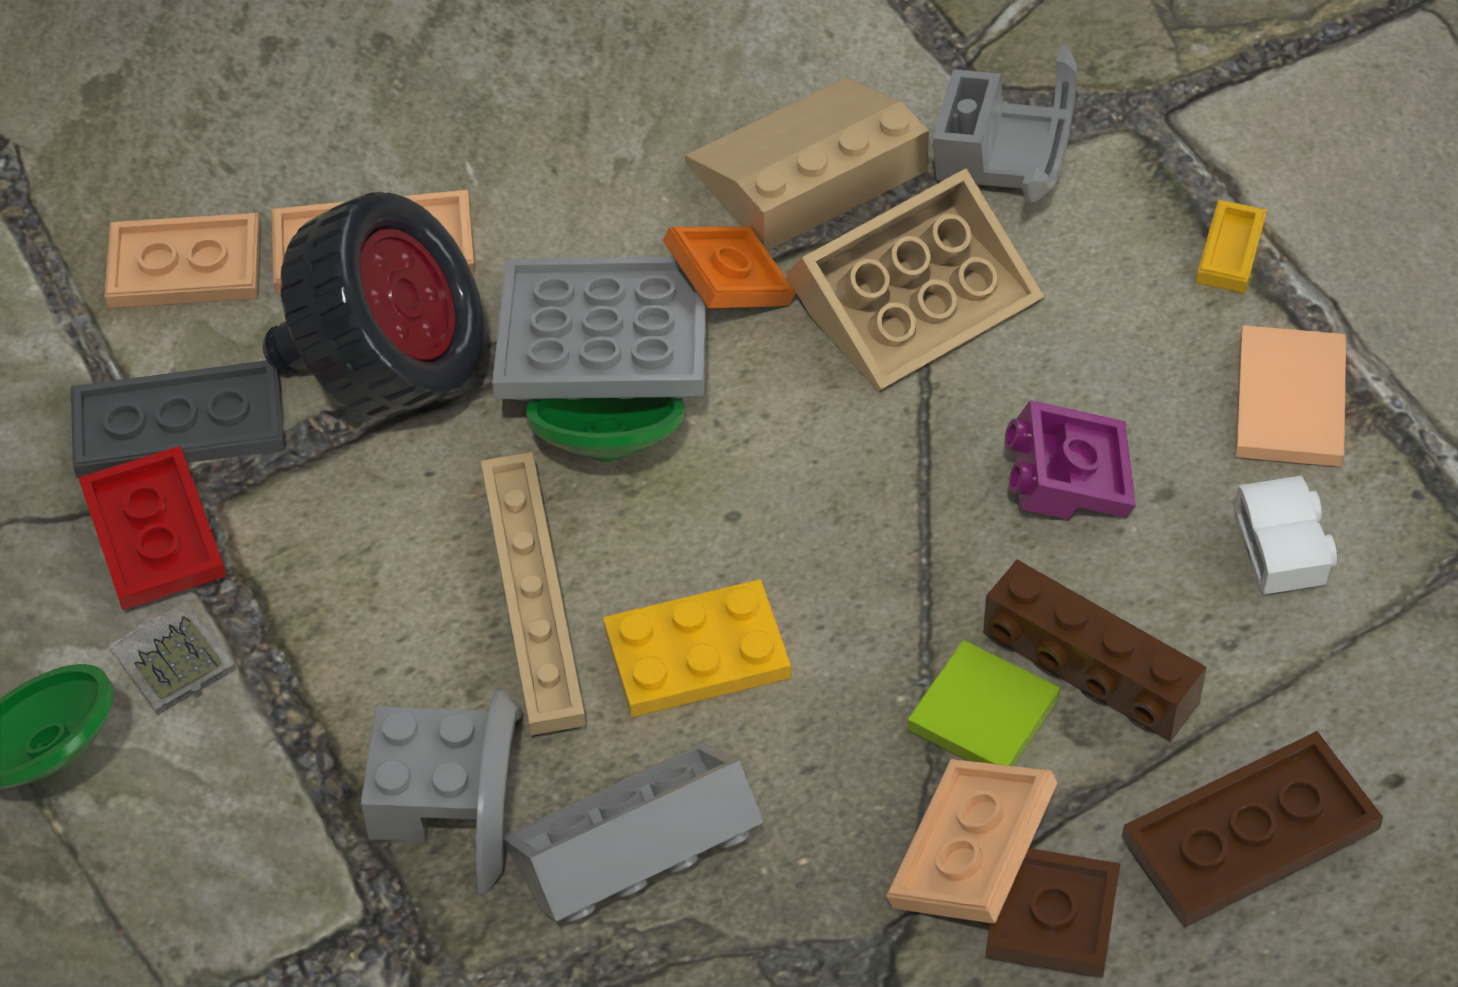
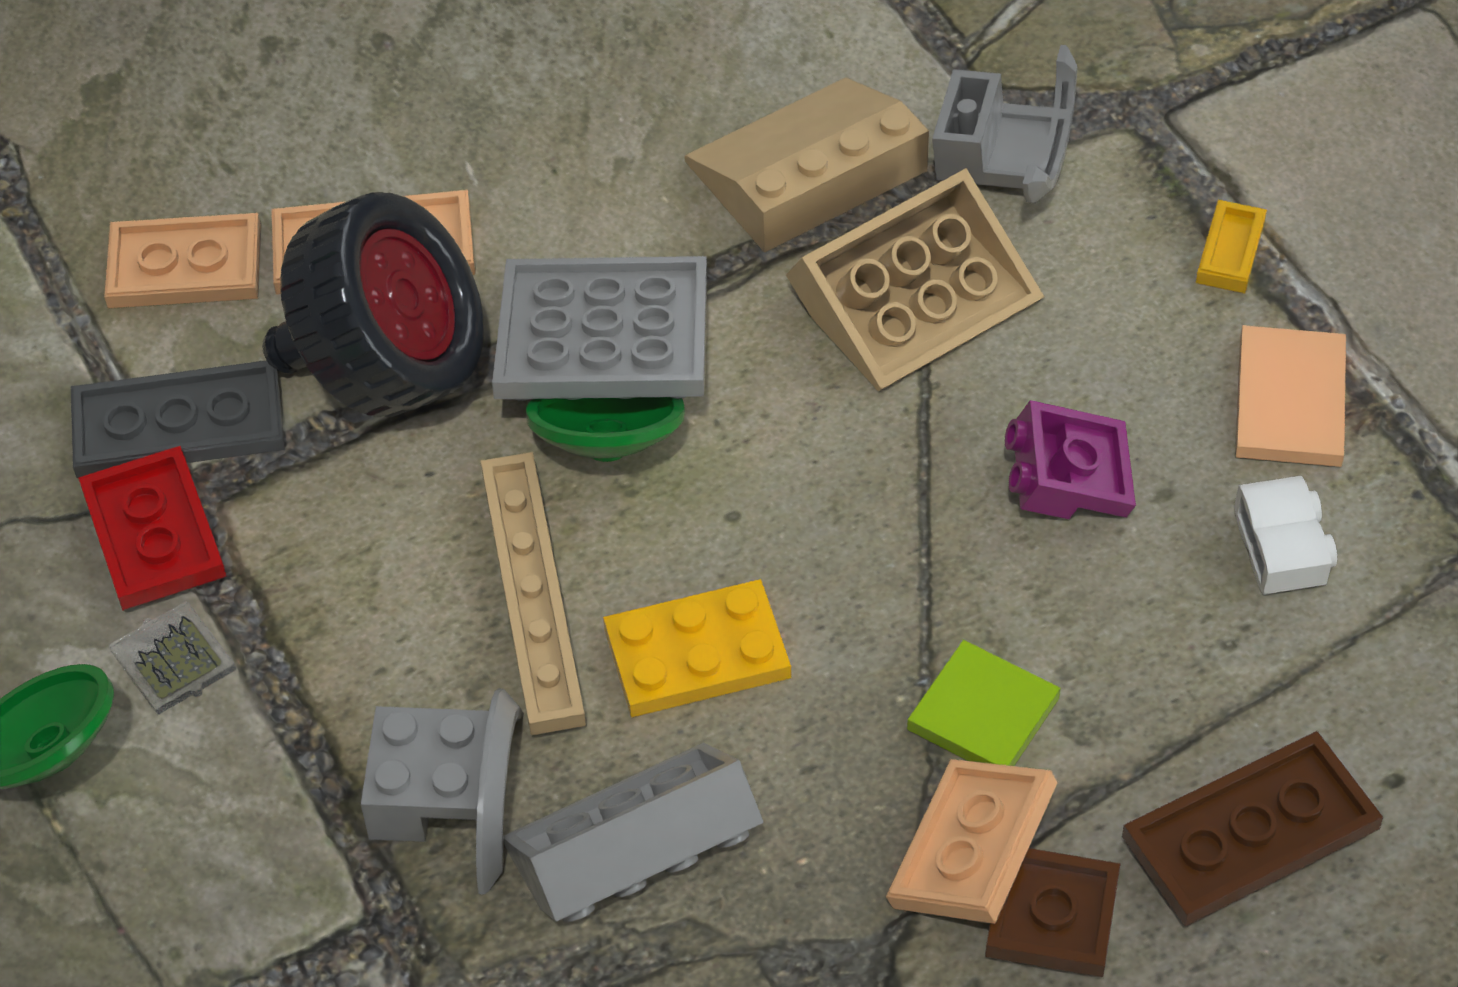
orange tile [663,226,796,308] -> none
reddish brown brick [983,559,1207,742] -> none

